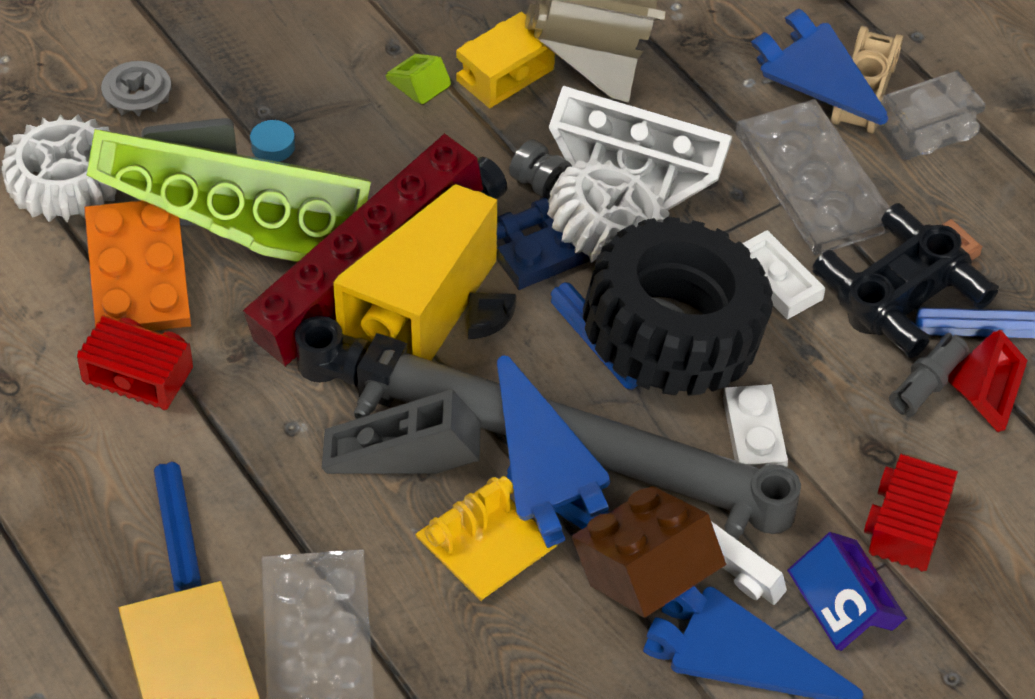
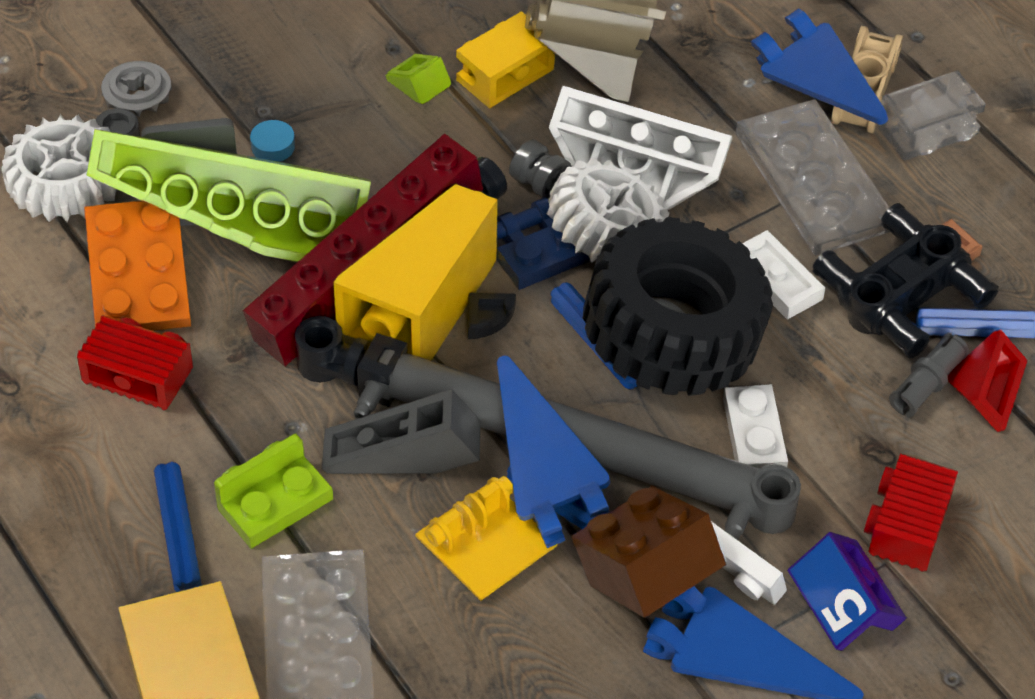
none -> dark grey tile [96,108,140,136]
none -> lime bracket [214,434,333,549]

